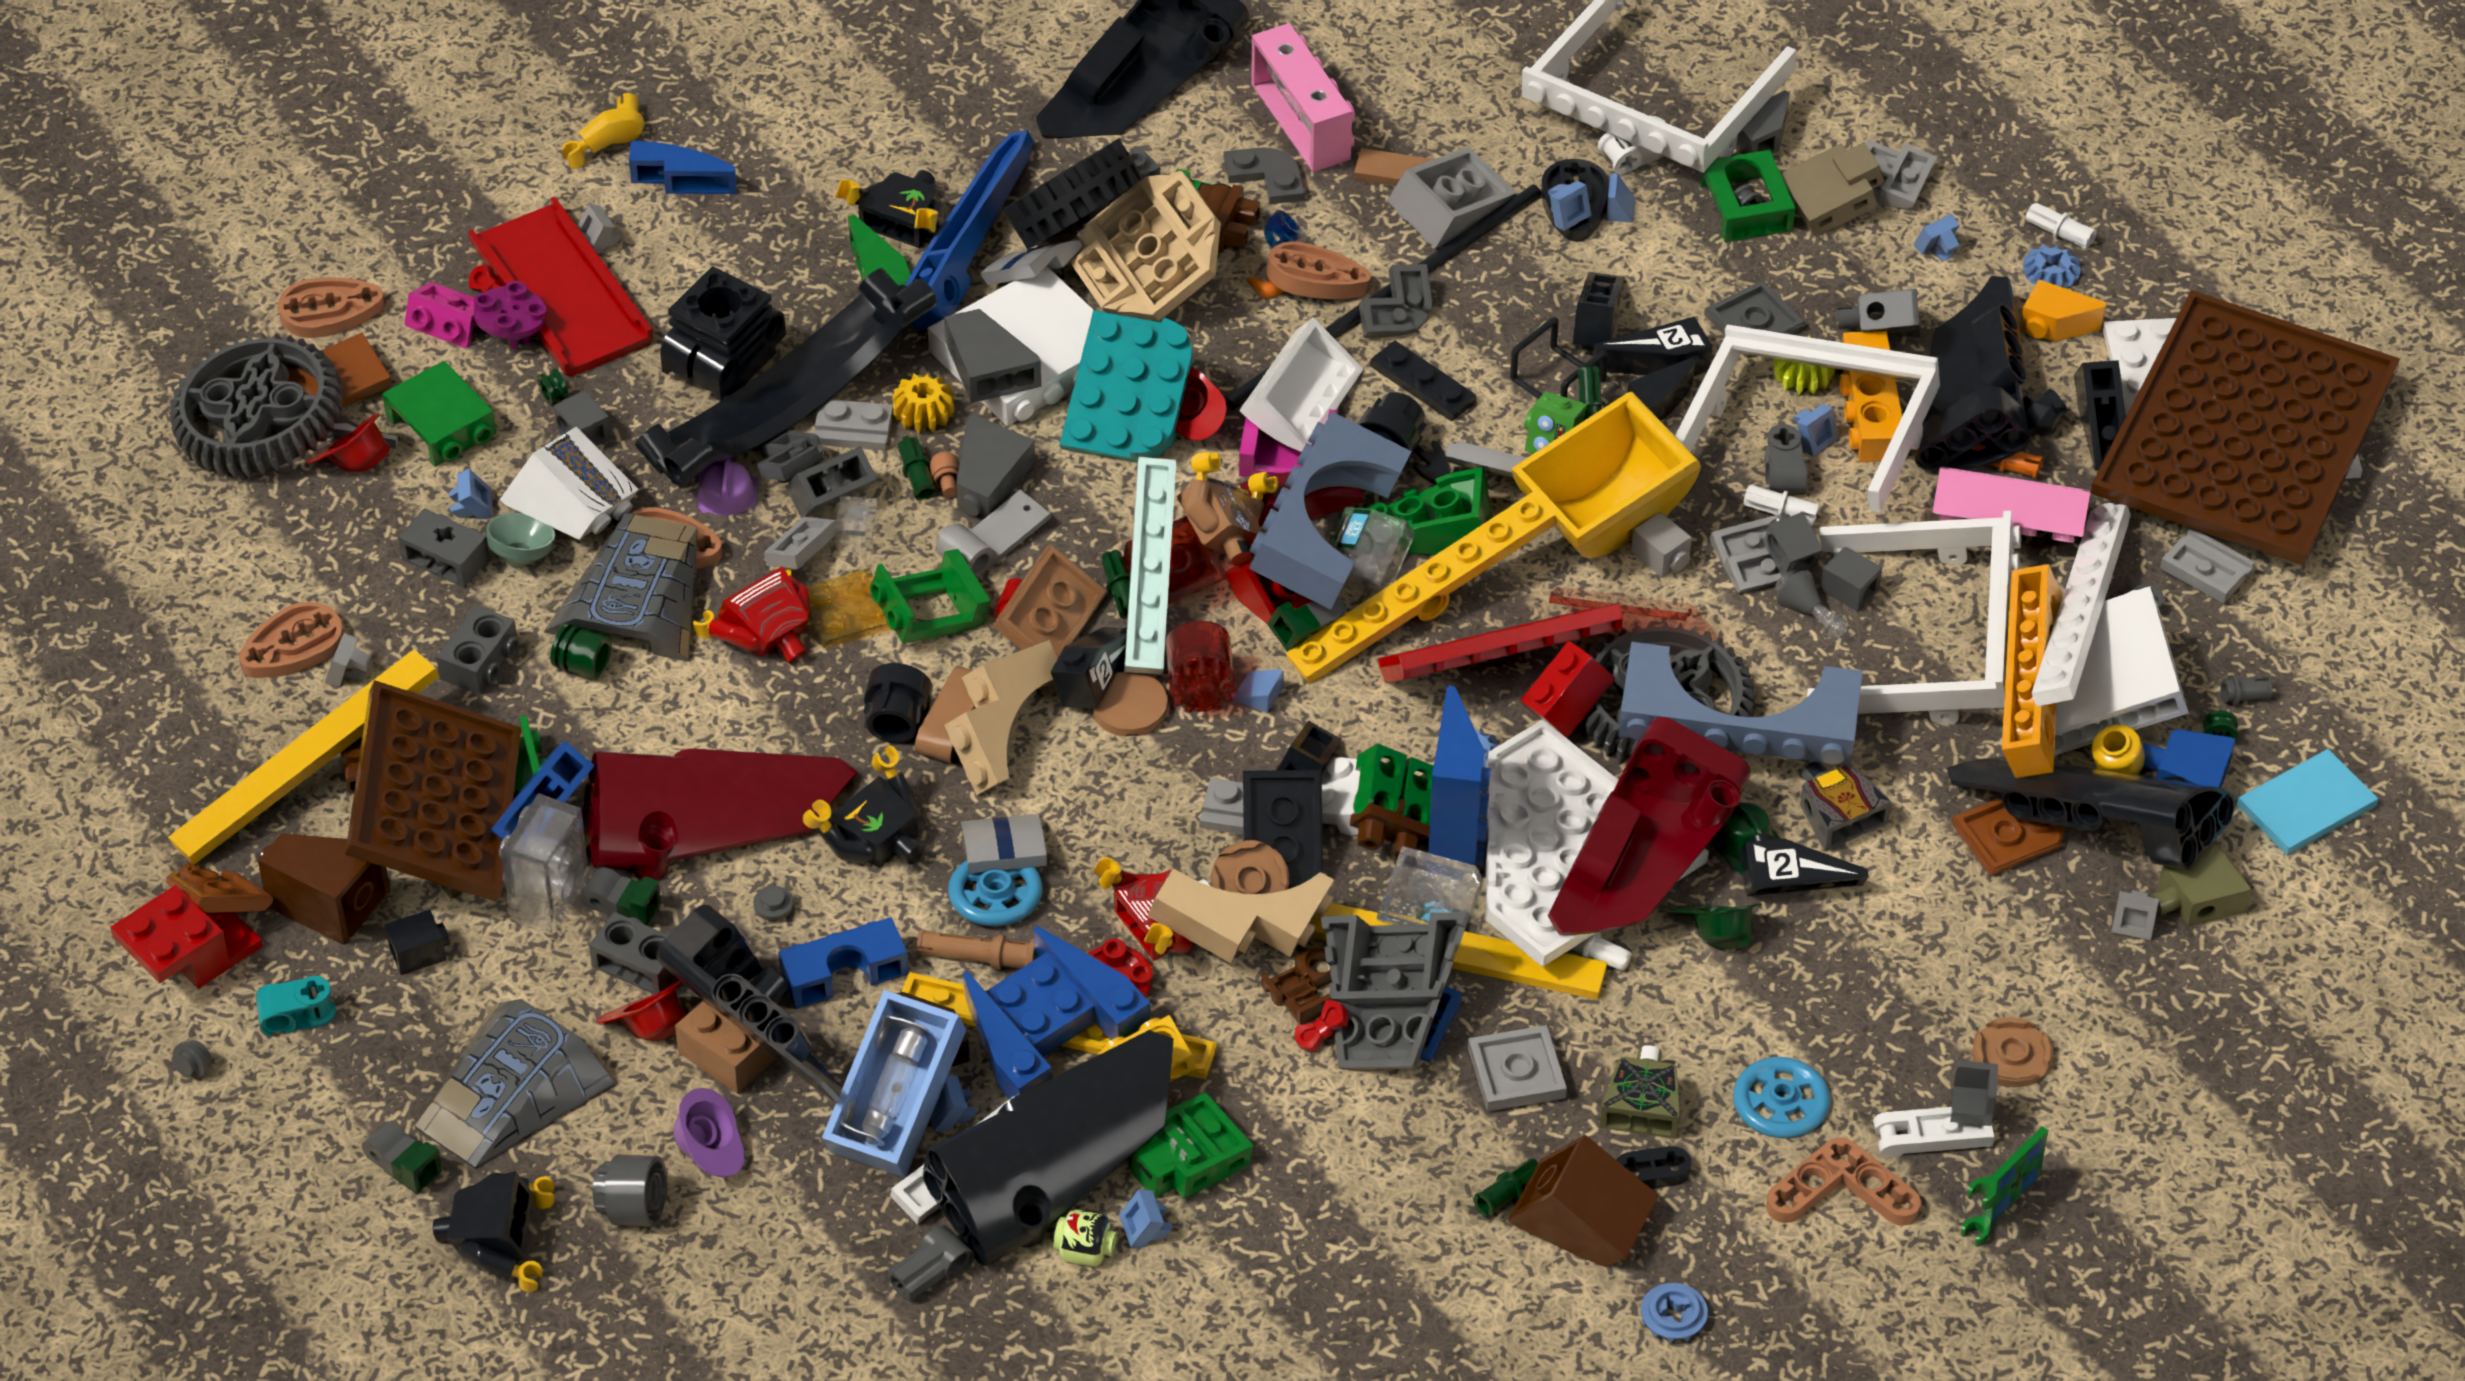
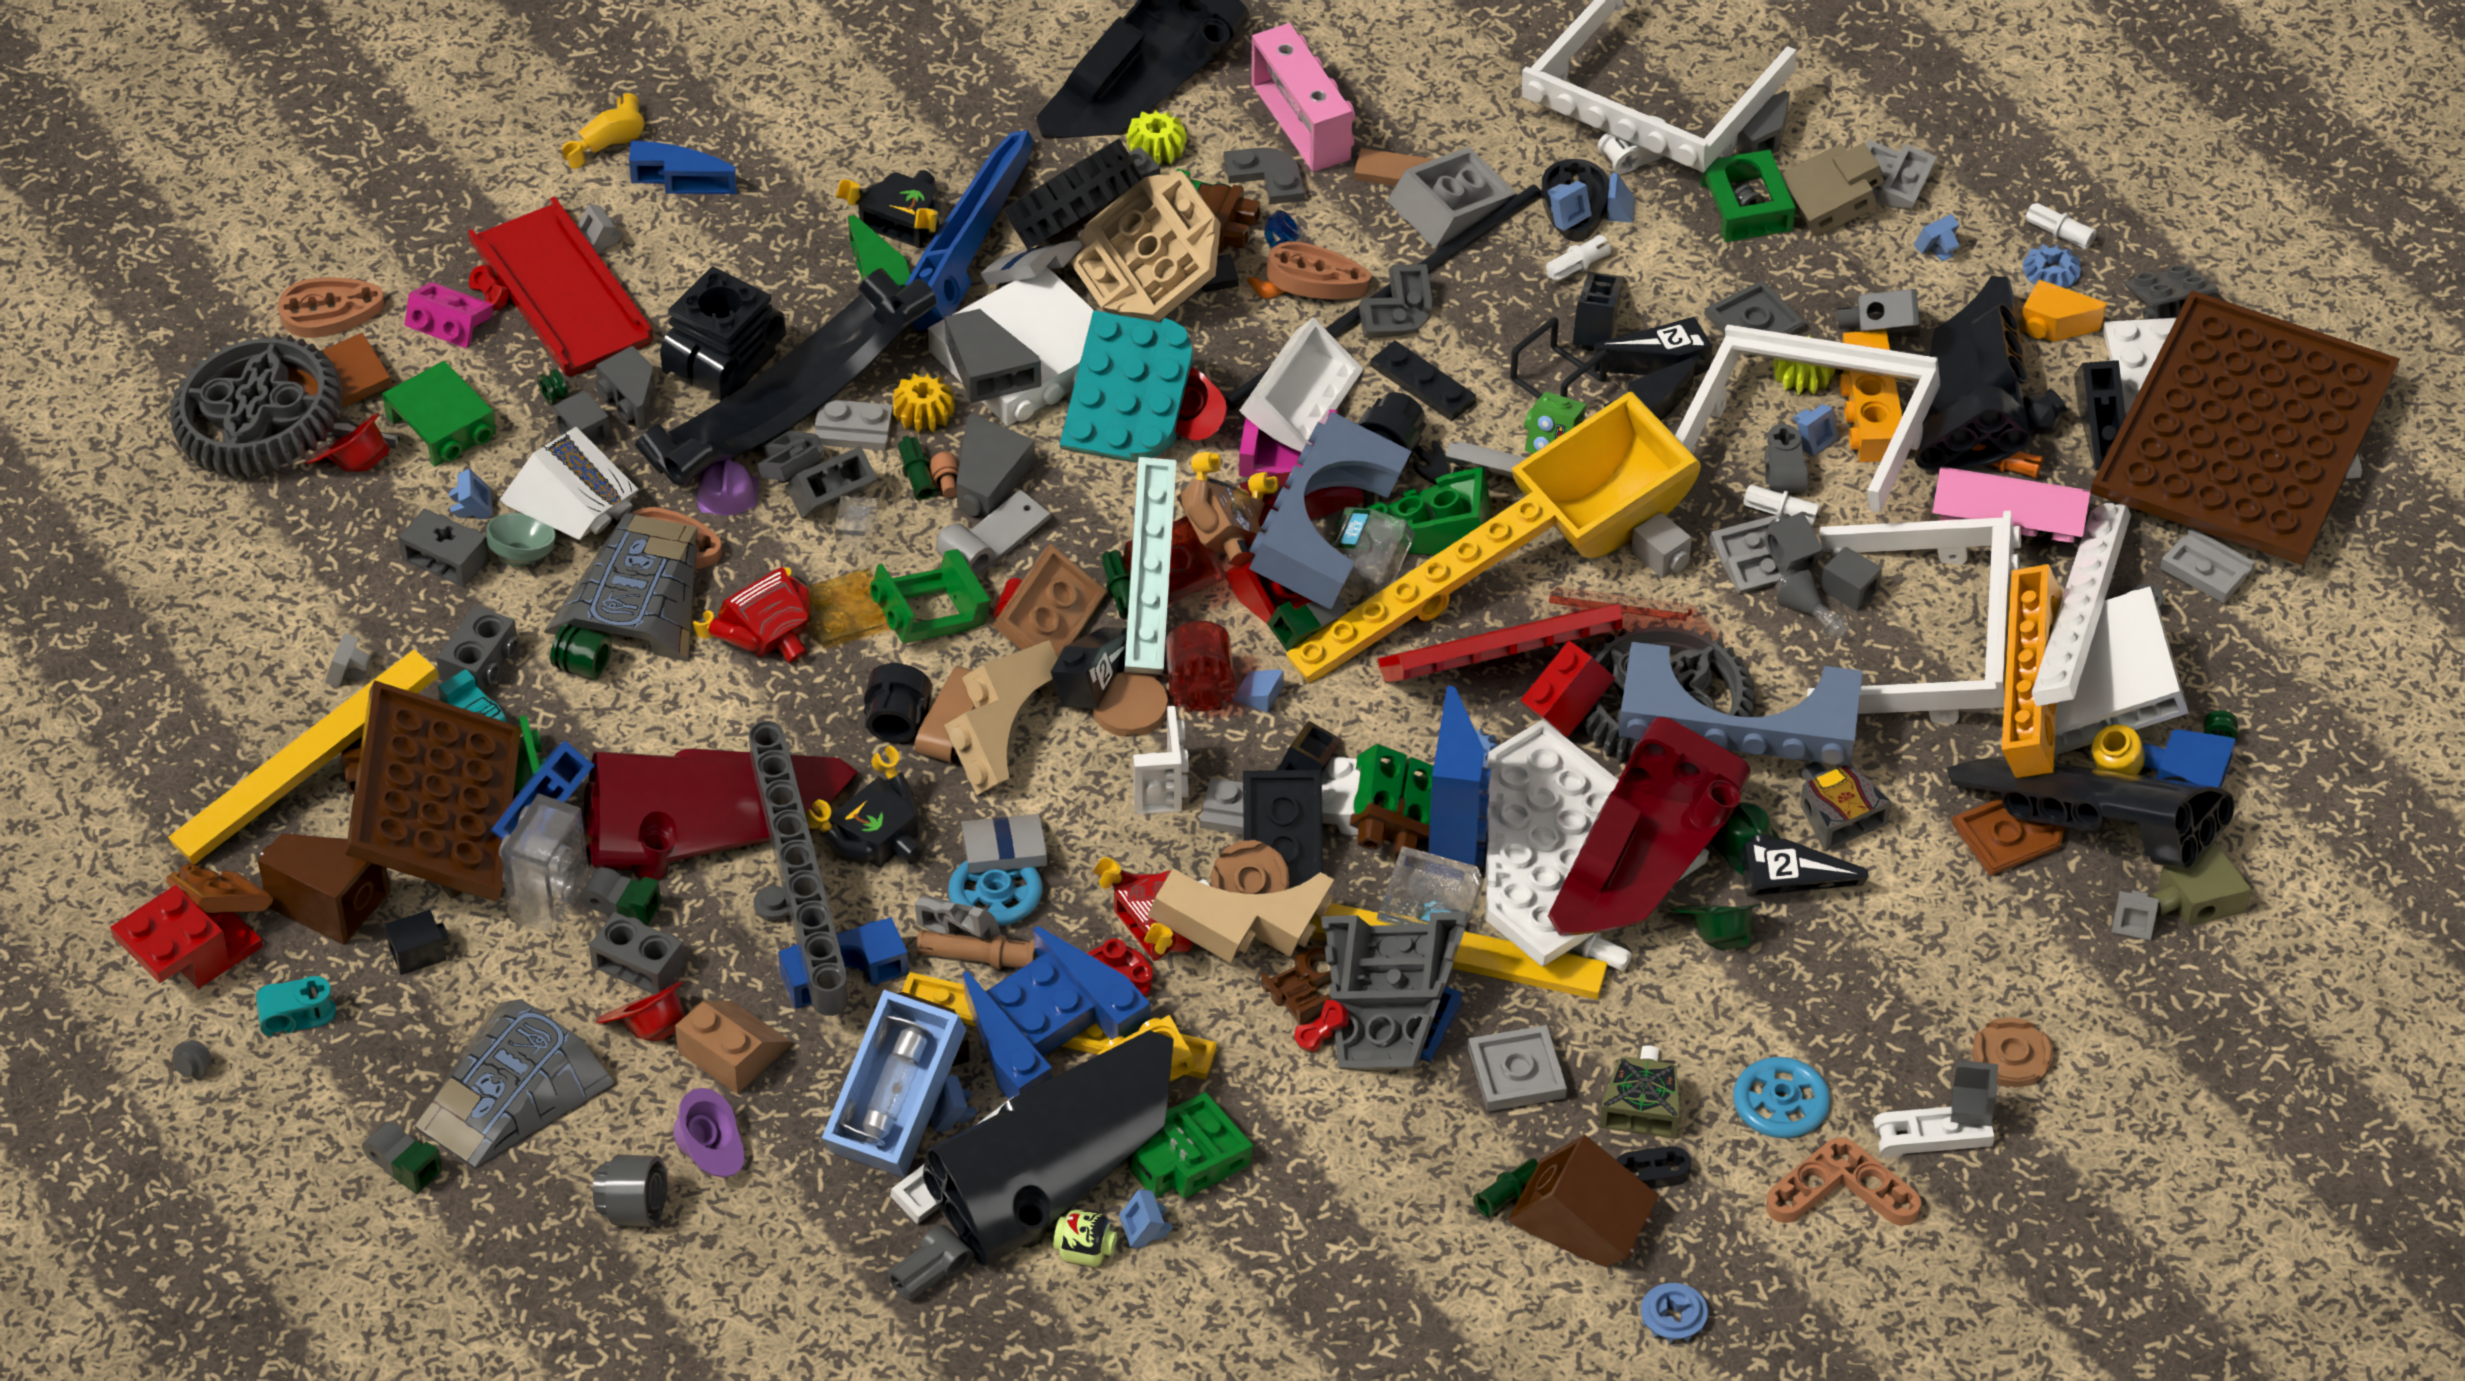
nougat piece [239,602,343,678] -> none
black torso [432,1171,555,1292] -> none
magenta plate [474,281,547,350] -> none
black panel [656,905,843,1104] -> none
light grey plate [764,516,838,570] -> none
dark green axle [1578,366,1605,421] -> none
green flag [1961,1126,2049,1247] -> none
dark grey pin [2220,675,2272,706] -> none
medium azure tile [2237,749,2379,855] -> none
none -> teal leg [438,669,507,723]
none -> dark grey slope [595,346,655,430]
none -> dark grey beam [749,721,848,1016]
none -> light grey slope [914,896,1000,939]
none -> neon yellow gear [1126,109,1187,165]
none -> white bracket [1133,706,1189,815]
none -> black tile [1202,254,1239,292]
none -> white axle [1546,235,1611,282]
none -> dark grey hinge [2123,265,2219,320]

